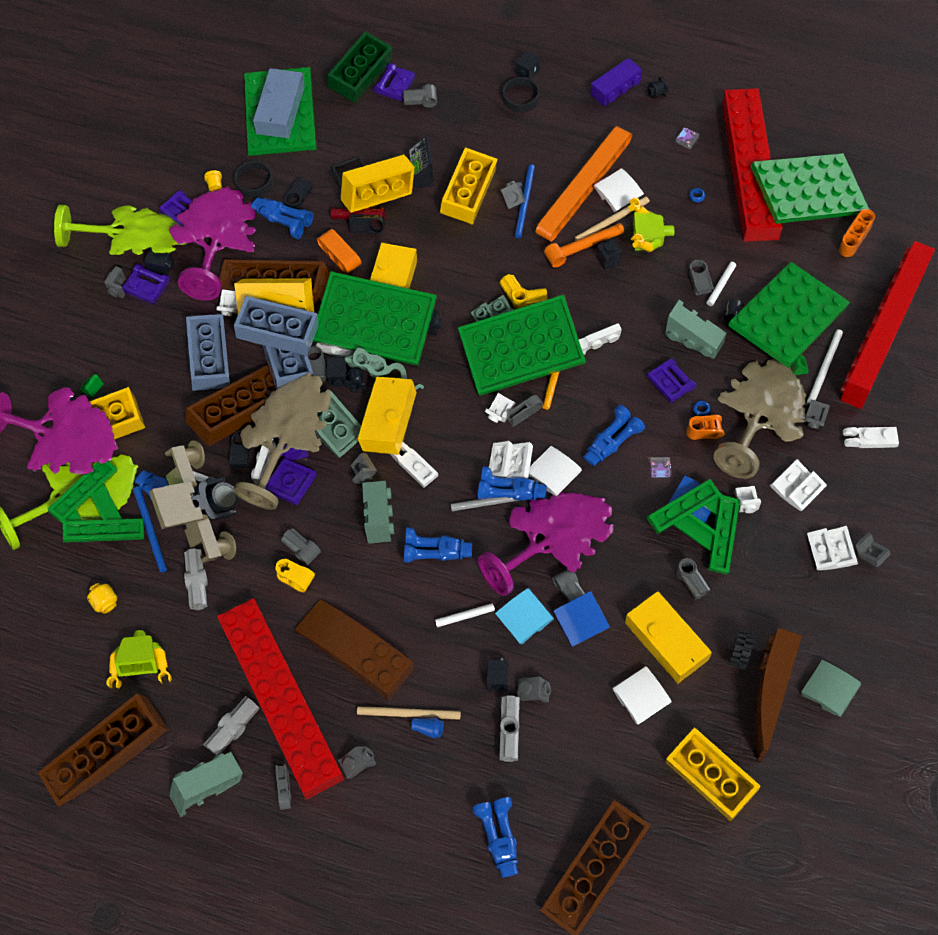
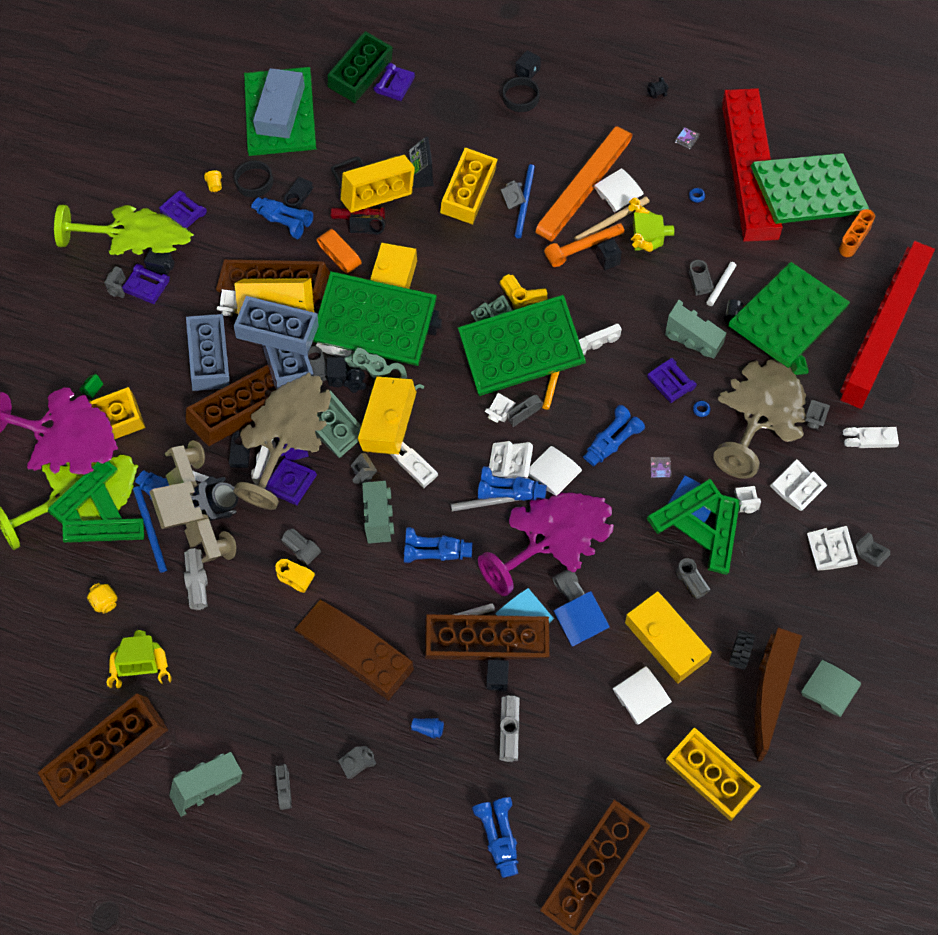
magenta plant [169,186,257,301] -> none
light grey piece [204,696,259,756] -> none
red brick [217,598,344,800] -> none
tan piece [357,706,461,720] -> none
dark grey piece [404,84,437,108] -> none
dark grey bracket [517,677,551,703] -> none
dark purple brick [590,58,642,106] -> none
orange piece [686,415,725,440] -> none
white piece [806,330,843,407] -> none
none -> reddish brown slope [425,614,549,660]

